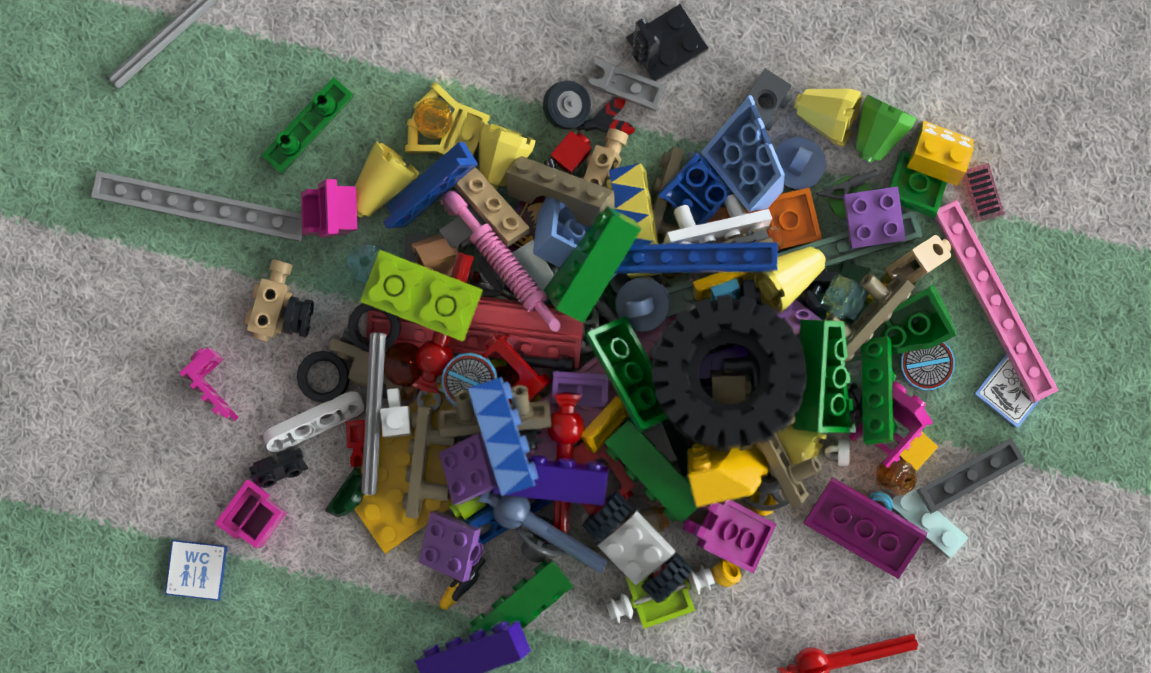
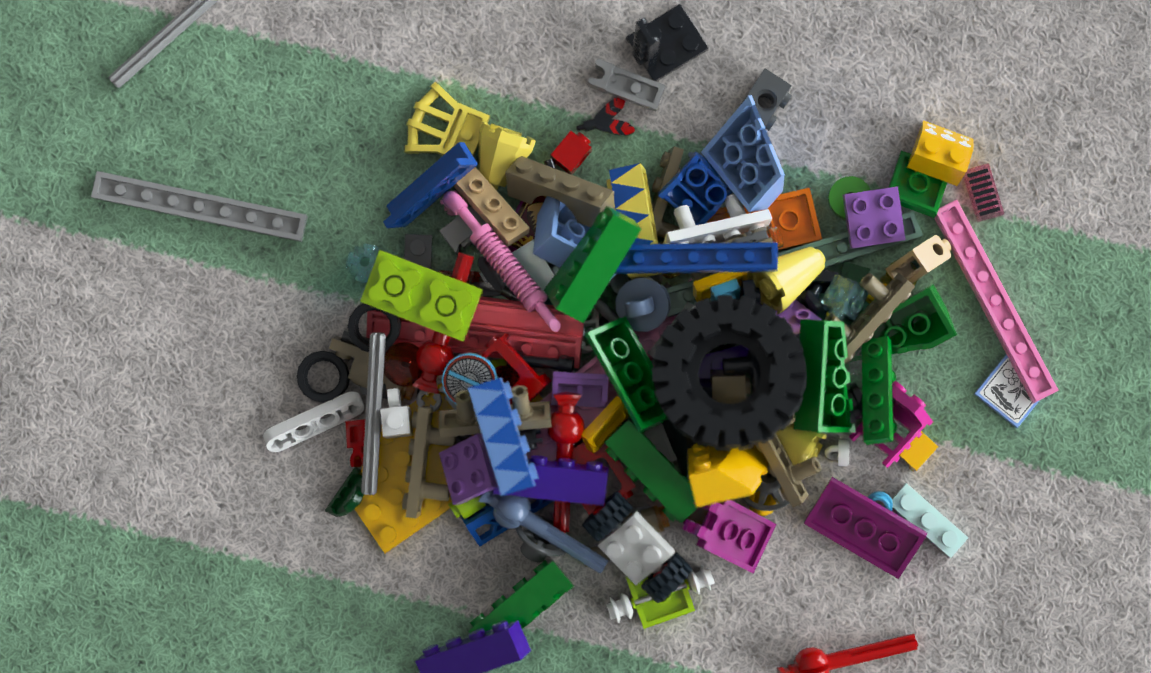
white tile [165,540,227,601] -> none
dark pink plate [179,347,239,421] -> none
dark pink plate [214,479,288,548] -> none
tan brick [245,259,293,342] -> none
black hinge [249,447,309,488] -> none
green plate [261,77,354,174] -> none
black wheel [283,296,314,338] -> none
dark pink plate [301,179,357,238] -> none
light yellow cone [355,141,419,218] -> none
medium nougat brick [410,234,458,276] -> none
clear yellow wheel [414,98,453,139] -> none
medium lavender plate [419,510,483,582] -> none
black piece [439,556,486,610] -> none
black wheel [543,81,591,129] -> none
tan brick [581,128,629,188] -> none
yellow tile [711,559,741,587] -> none
sand blue tile [775,137,826,191] -> none
light yellow cone [794,89,863,147] -> none
dark grey hand [816,169,879,200] -> none
bright green cone [856,94,917,163] -> none
clear orange head [876,459,917,496] -> none
tile [900,342,955,390] -> none
dark grey plate [917,437,1025,514] -> none

